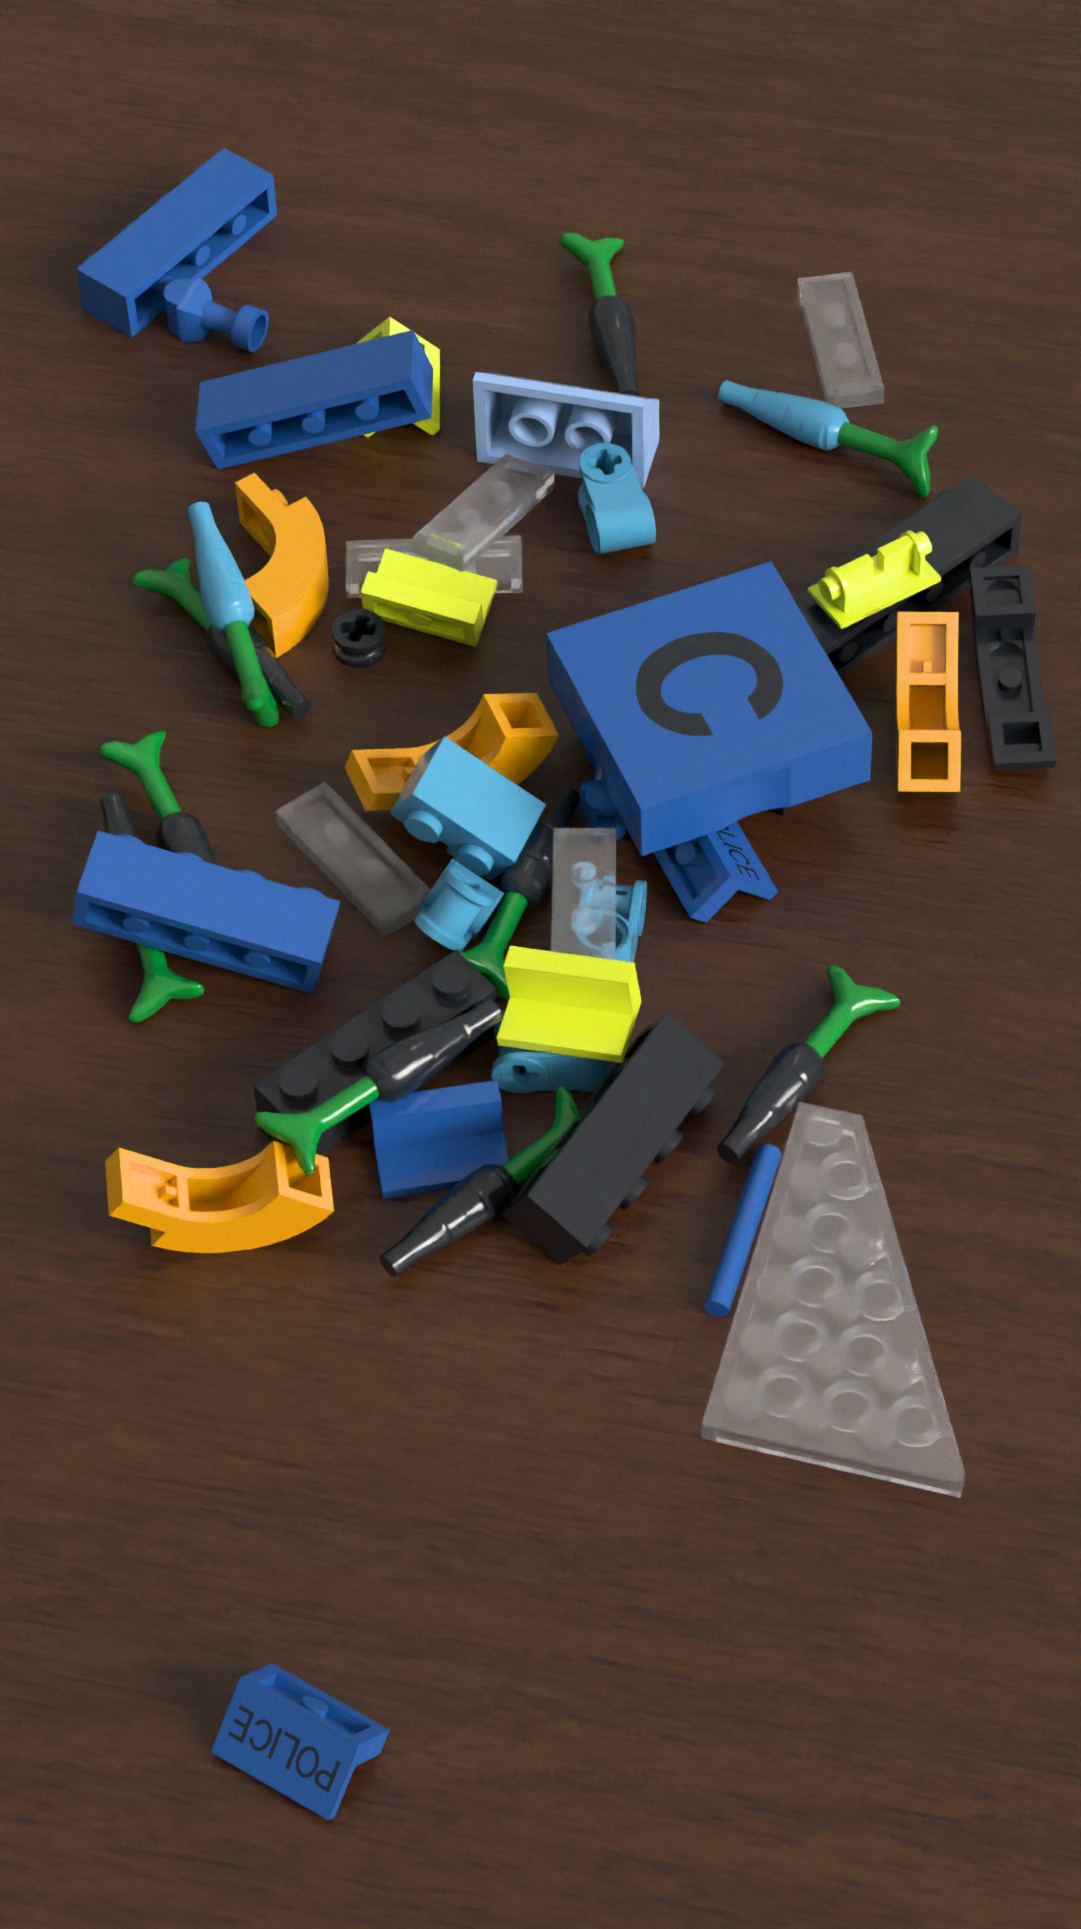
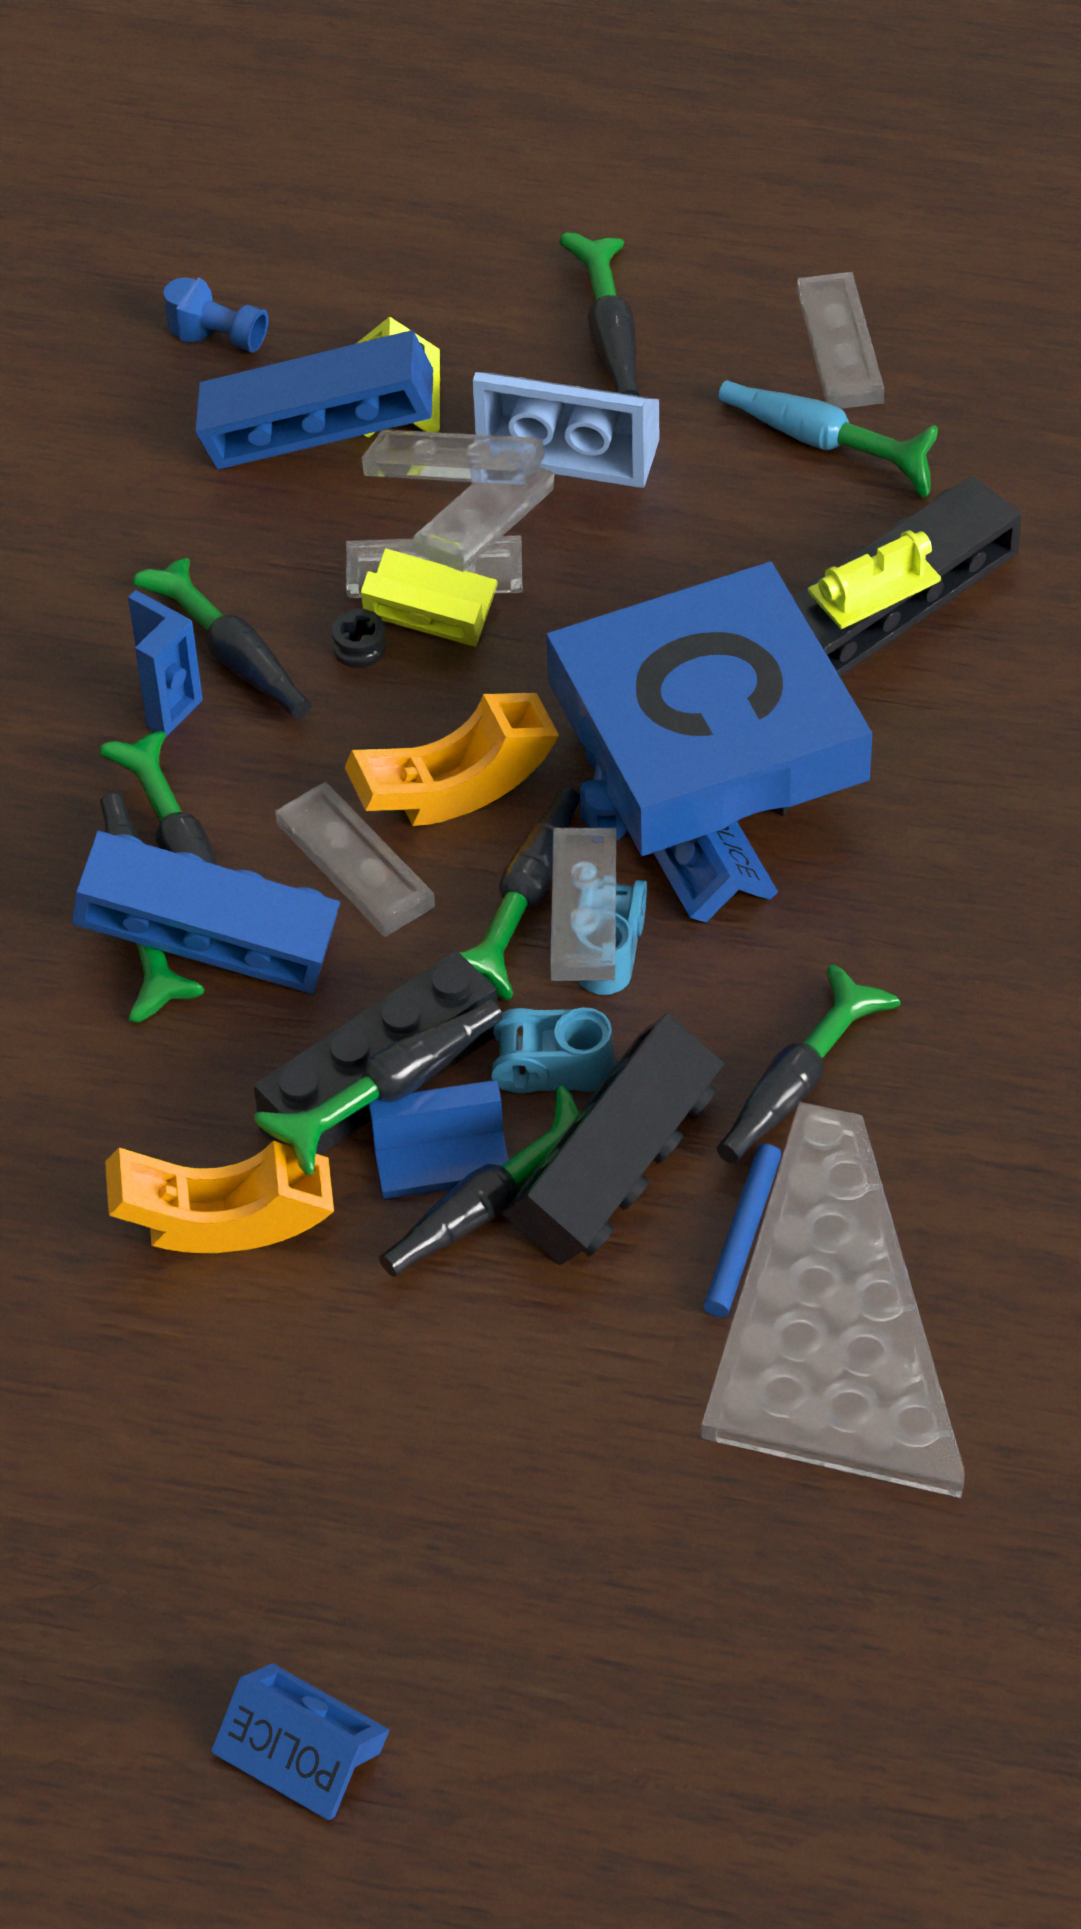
blue brick [76,148,277,338] -> none
dark azure piece [187,501,279,728] -> none
light orange arch [235,473,329,657] -> none
dark azure piece [389,736,546,881] -> none
dark azure piece [415,859,505,952] -> none
neon yellow panel [497,946,642,1063] -> none
dark azure piece [578,442,656,555] -> none
light orange arch [895,612,961,792] -> none
black slope [969,565,1056,771] -> none
none -> blue panel [128,590,203,738]
none -> clear tile [361,430,545,485]

